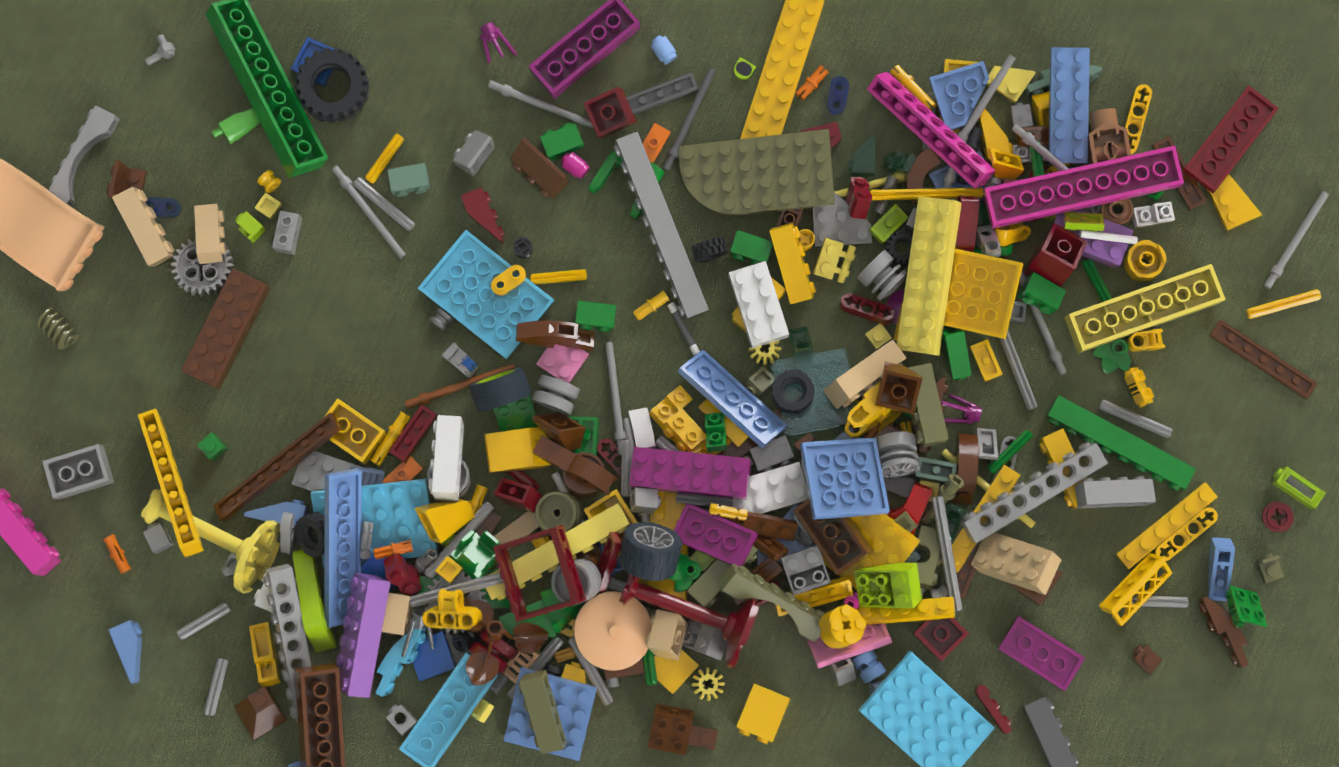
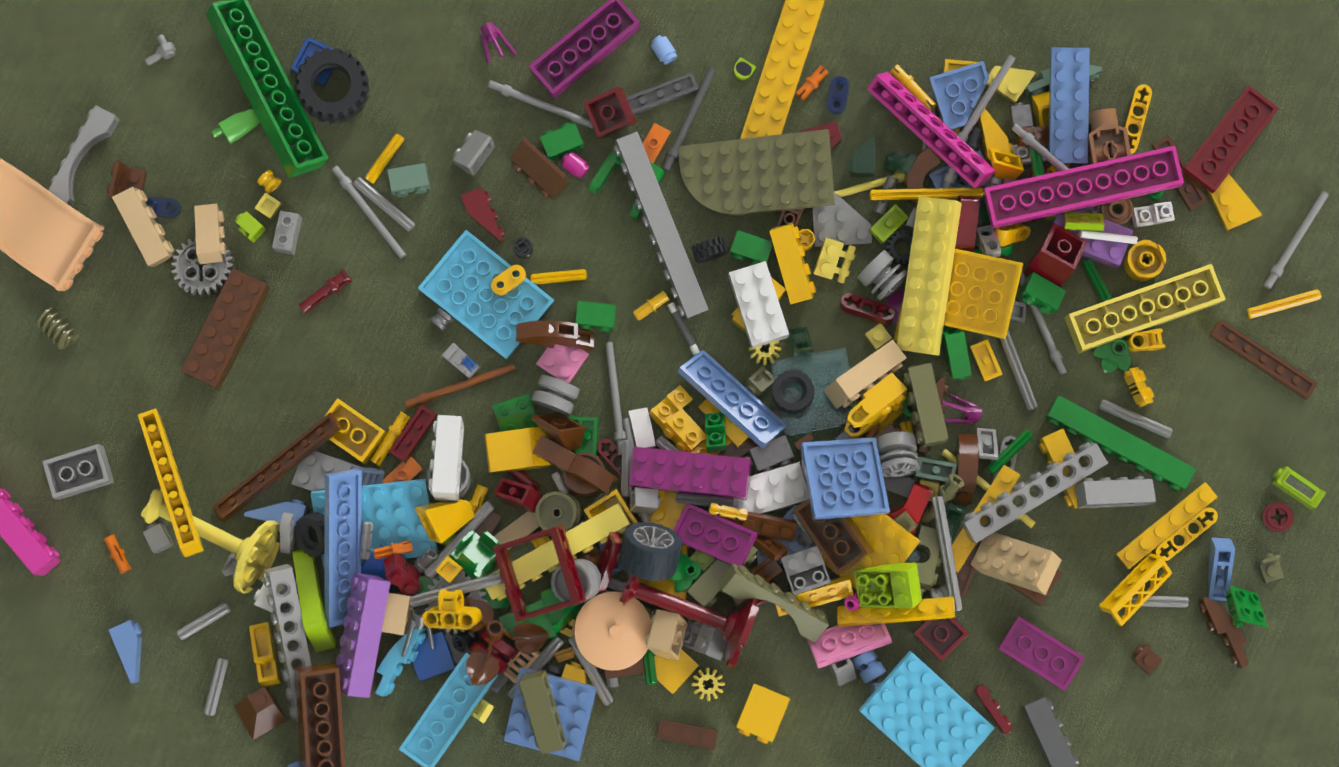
green brick [197,432,228,461] -> none
light grey brick [386,704,418,735] -> none
black wheel [469,367,531,412] -> none
reddish brown bracket [648,703,694,755] -> none
yellow brick [819,605,866,649] -> none
dark red brick [845,177,872,220] -> none
reddish brown slope [875,362,923,414] -> none
none -> dark red pin [298,268,353,314]

